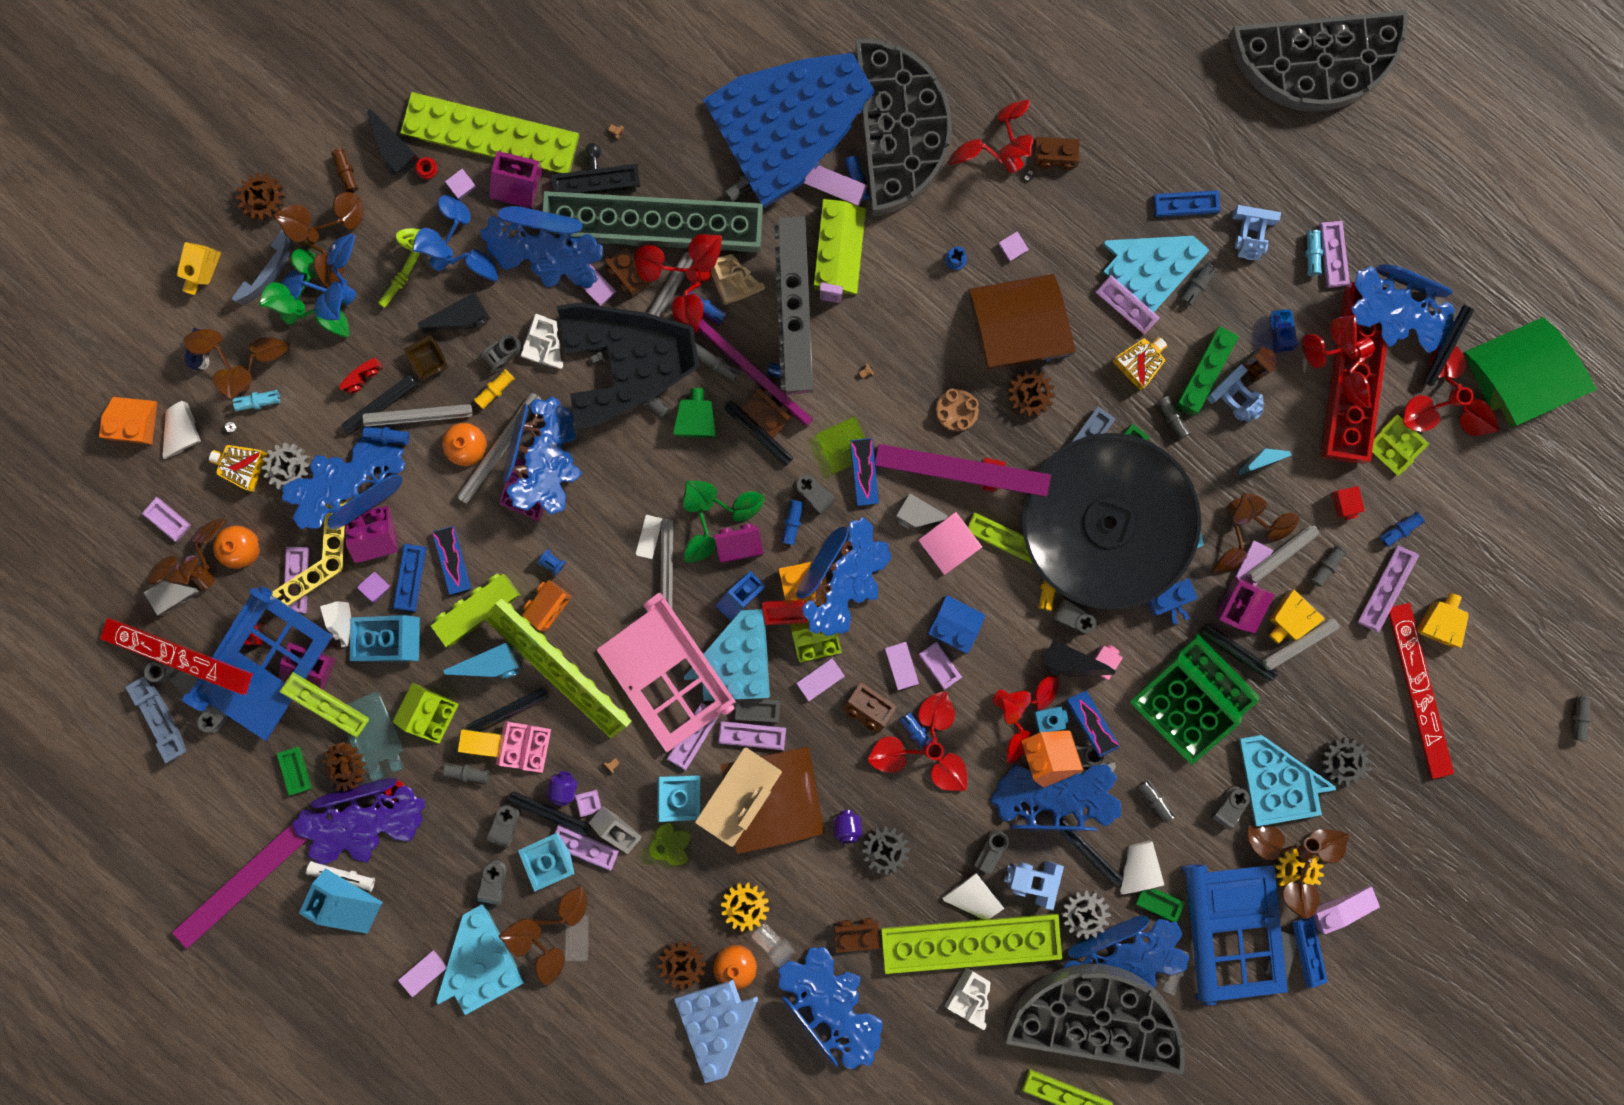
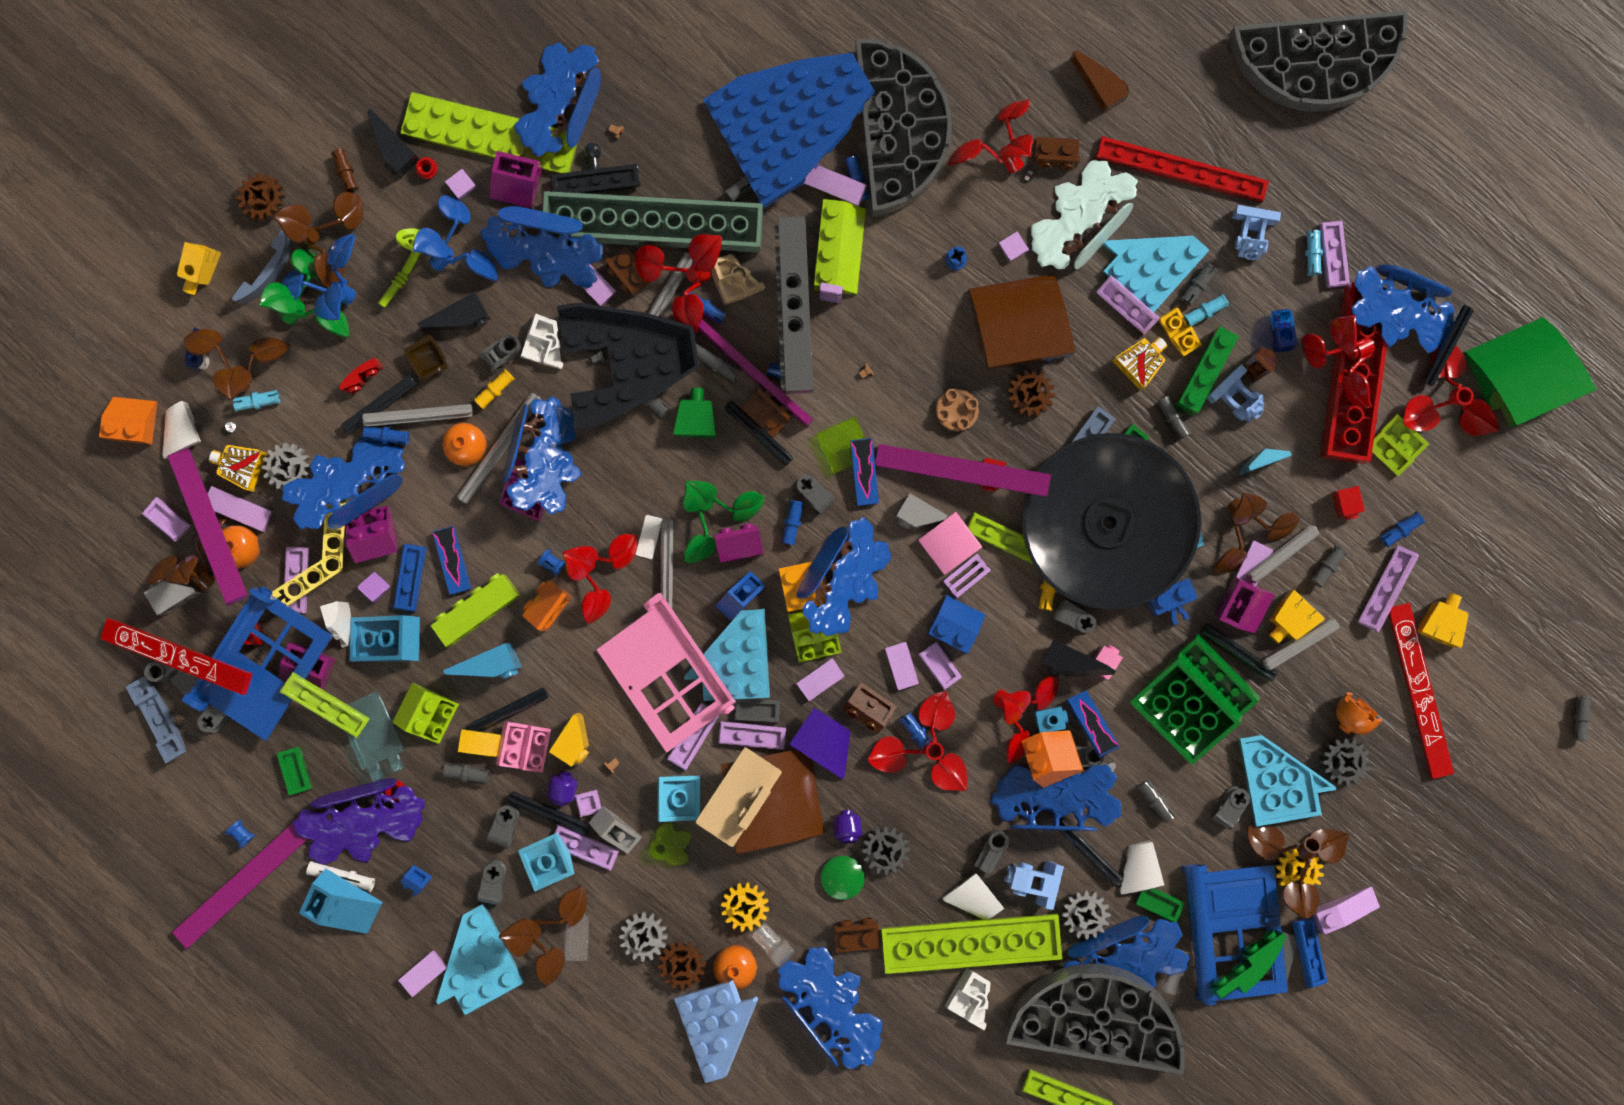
reddish brown gear [322,742,367,791] -> none
lime plate [483,598,631,739] -> none
red tile [762,600,808,625] -> none
blue tile [1153,190,1221,217] -> none
none -> magenta tile [168,448,249,606]
none -> lavender tile [208,486,273,532]
none -> blue bush [225,819,255,849]
none -> blue tile [400,865,432,896]
none -> blue plant [514,42,601,157]
none -> yellow slope [549,713,589,767]
none -> red plant [562,534,638,624]
none -> light grey gear [619,911,668,962]
none -> dark purple slope [790,707,851,779]
none -> green dish [821,856,864,900]
none -> lavender tile [943,554,991,598]
none -> light aqua plant [1031,160,1138,269]
none -> reddish brown slope [1070,50,1129,113]
none -> red tile [1095,136,1269,203]
none -> yellow slope [1158,307,1202,356]
none -> medium azure pin [1184,294,1229,326]
none -> green slope [1209,930,1286,999]
none -> orange cylinder [1336,692,1382,735]

